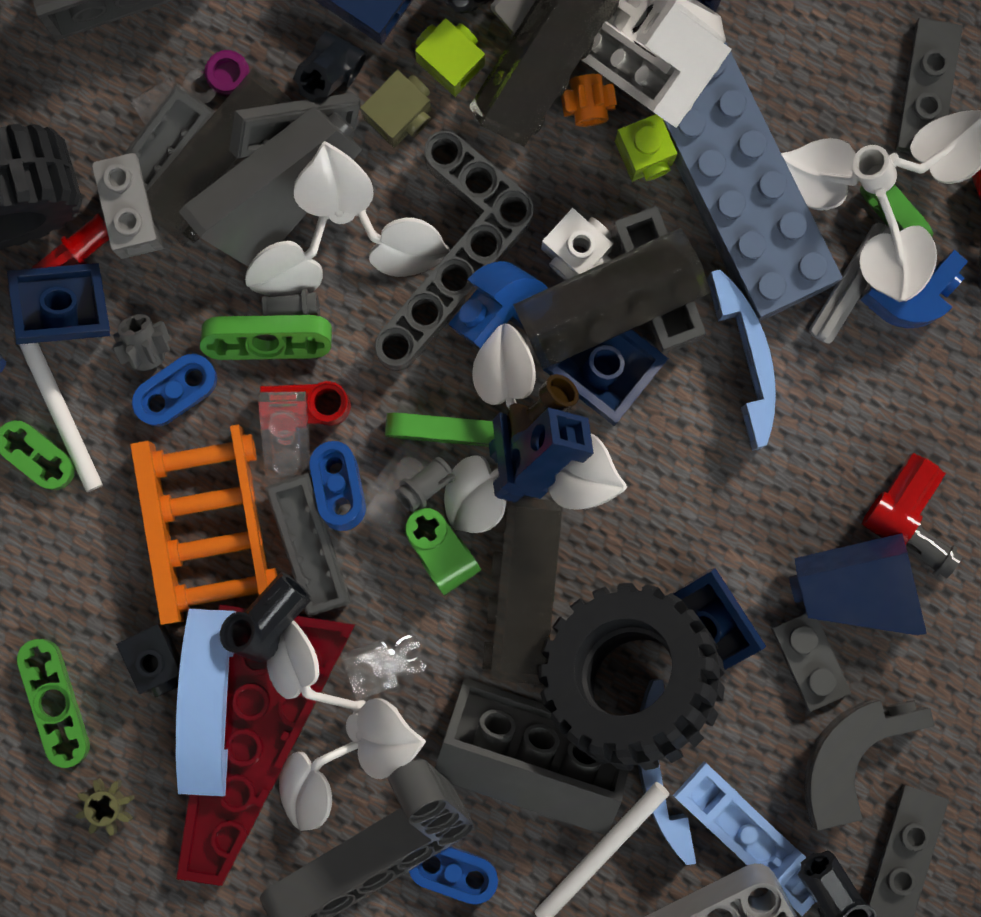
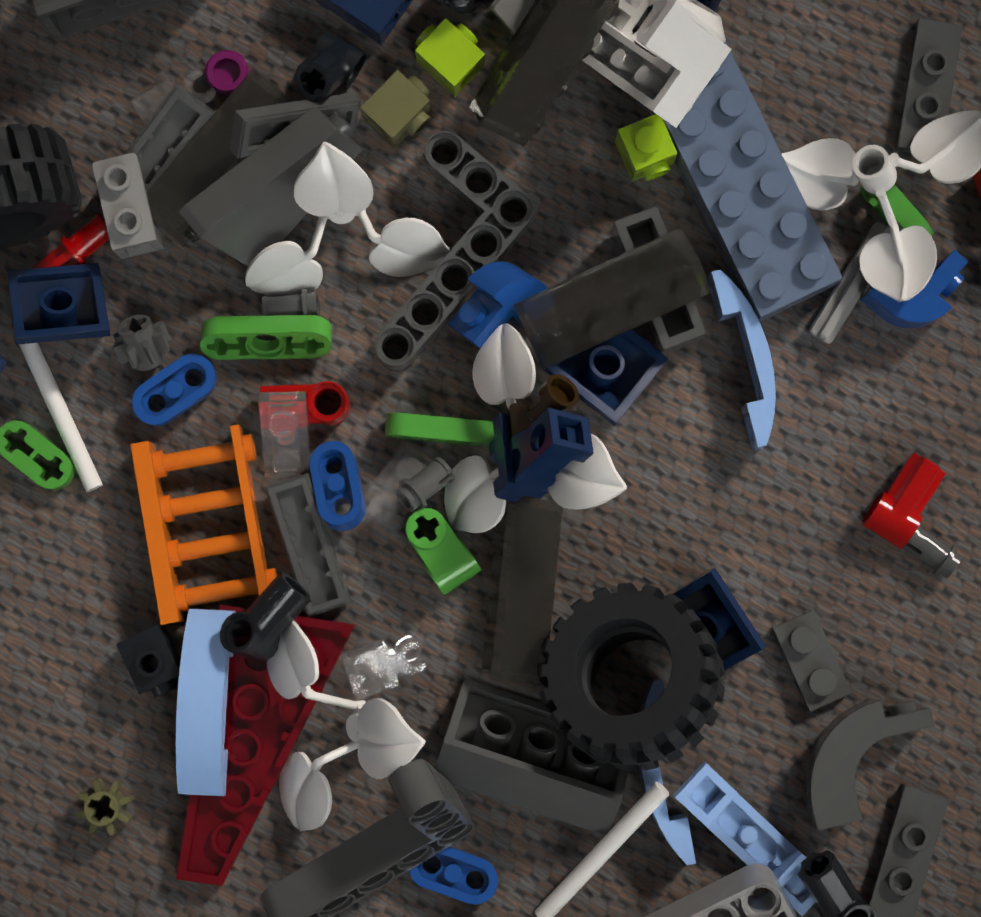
bright green beam [17,639,90,768] -> none
white brick [541,208,613,284] -> none
orange gear [561,74,617,127] -> none
dark blue slope [789,533,927,635] -> none

